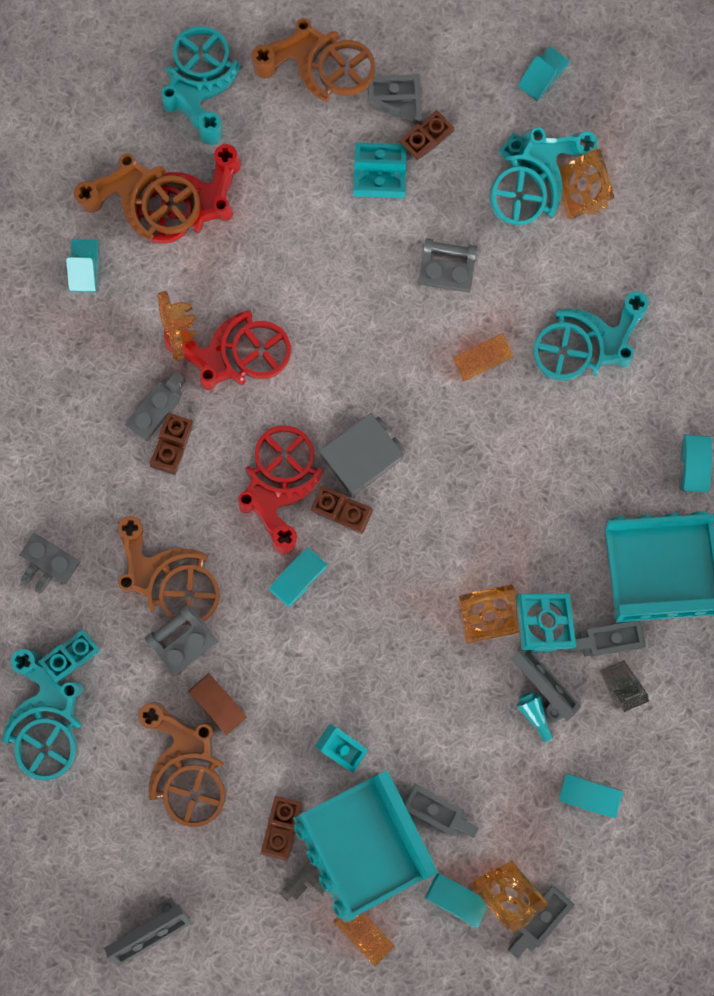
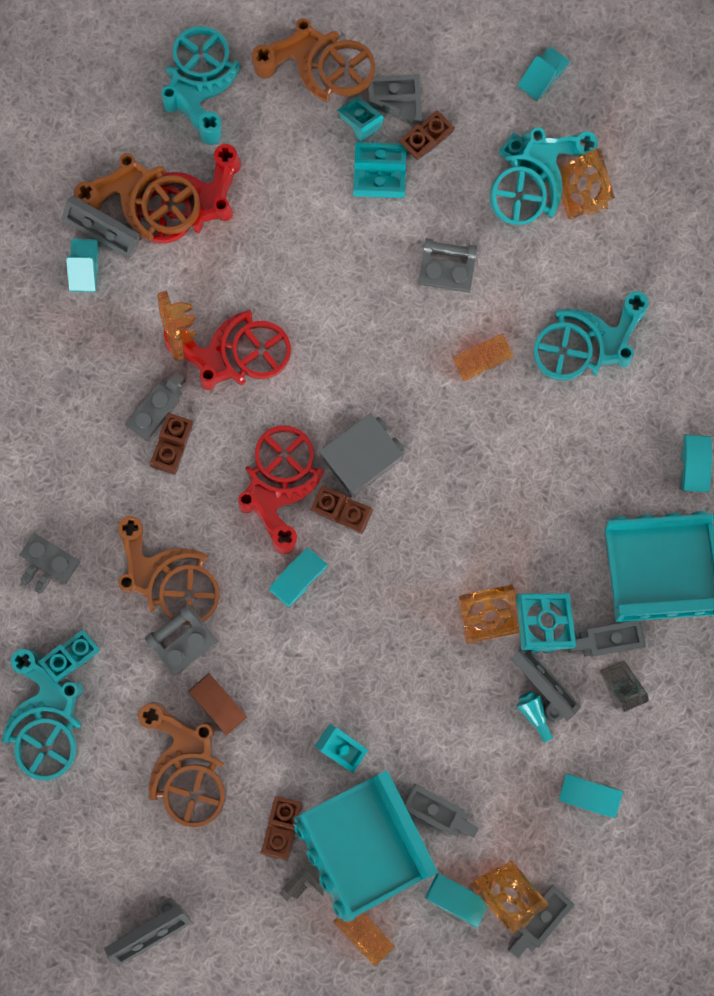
none -> dark grey hinge [61,195,141,258]
none -> teal slope [337,96,384,143]

